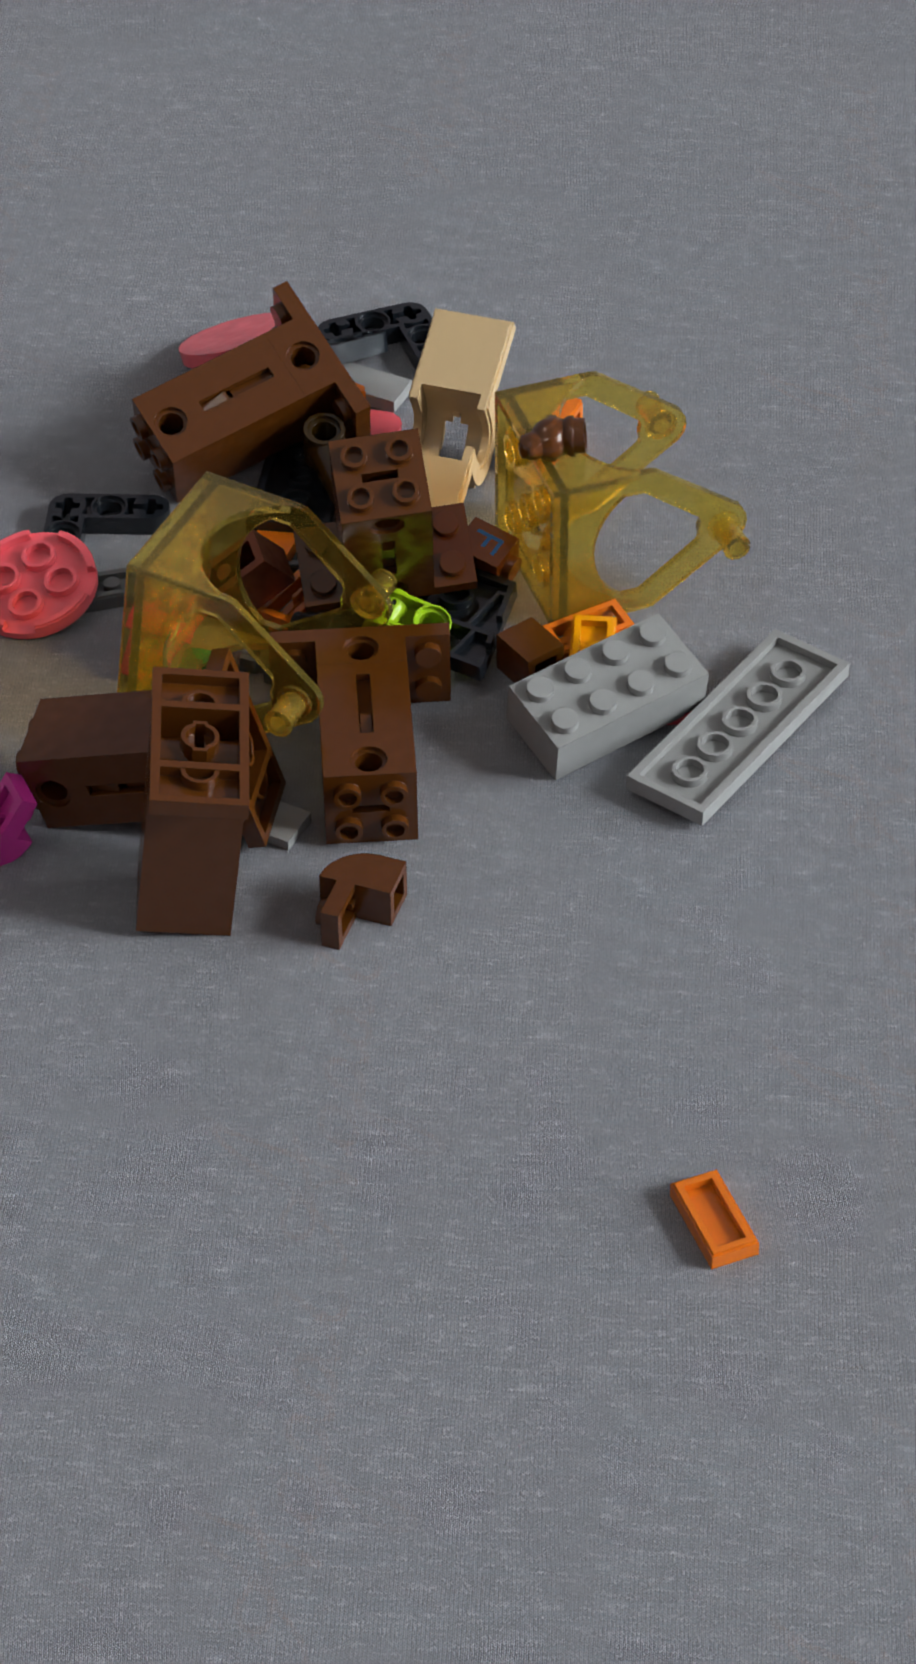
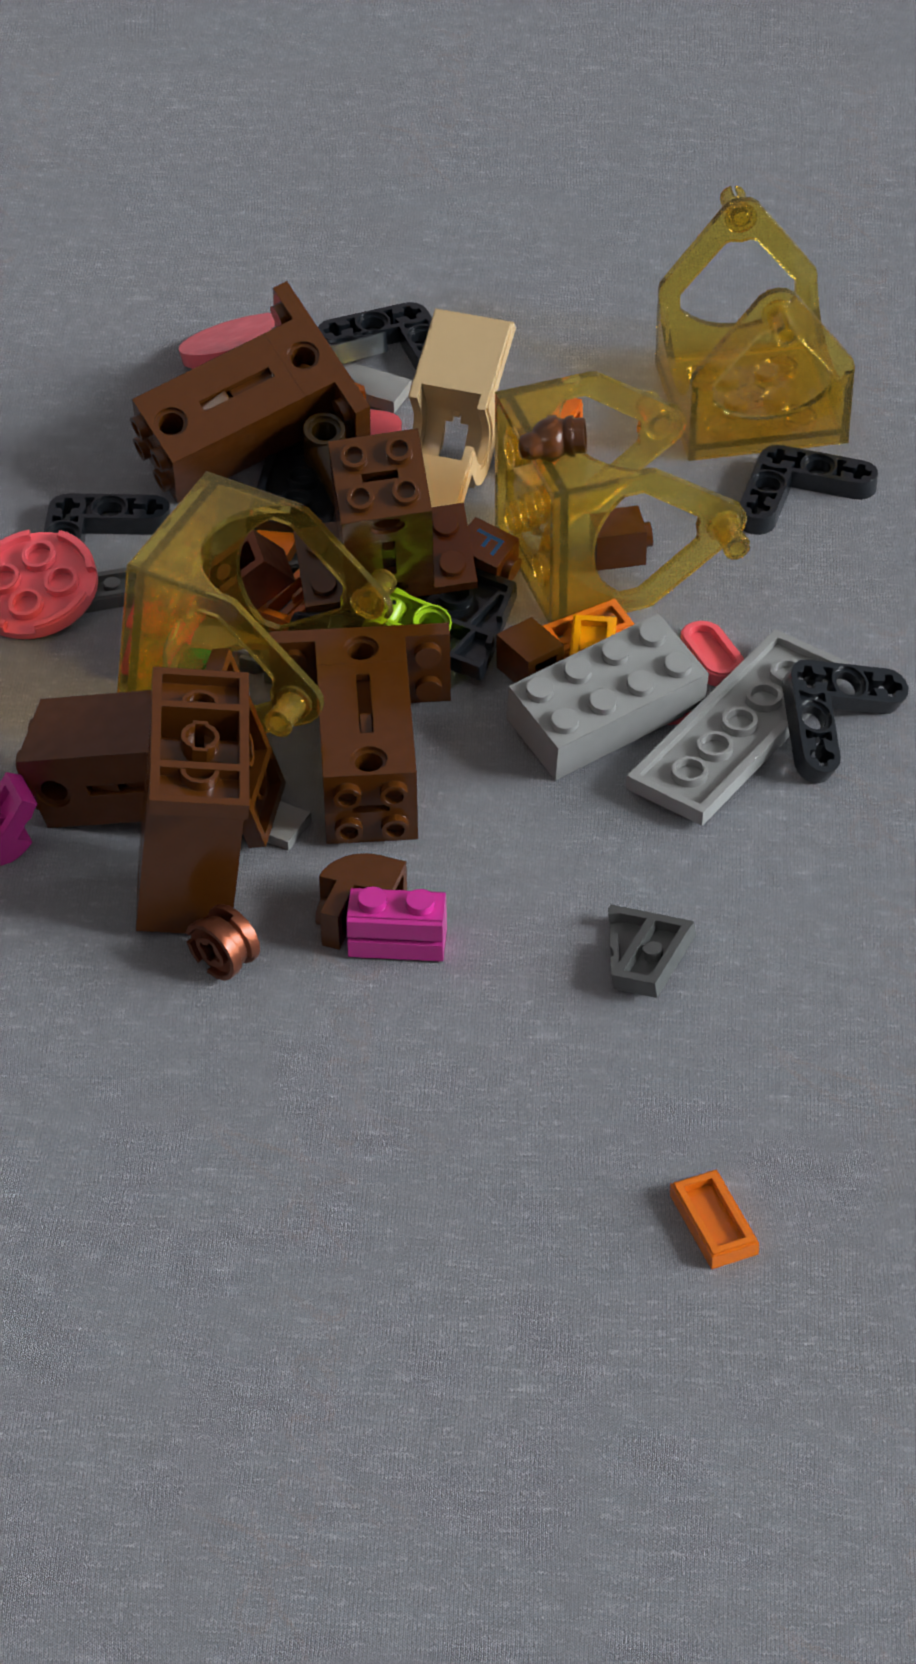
none -> copper wheel [186,904,260,981]
none -> dark pink brick [346,887,447,961]
none -> reddish brown brick [588,505,653,571]
none -> dark grey wing [608,904,696,998]
none -> clear yellow piece [655,186,855,461]
none -> coral tile [680,621,744,687]
none -> black beam [738,445,878,535]
none -> black beam [782,660,909,783]

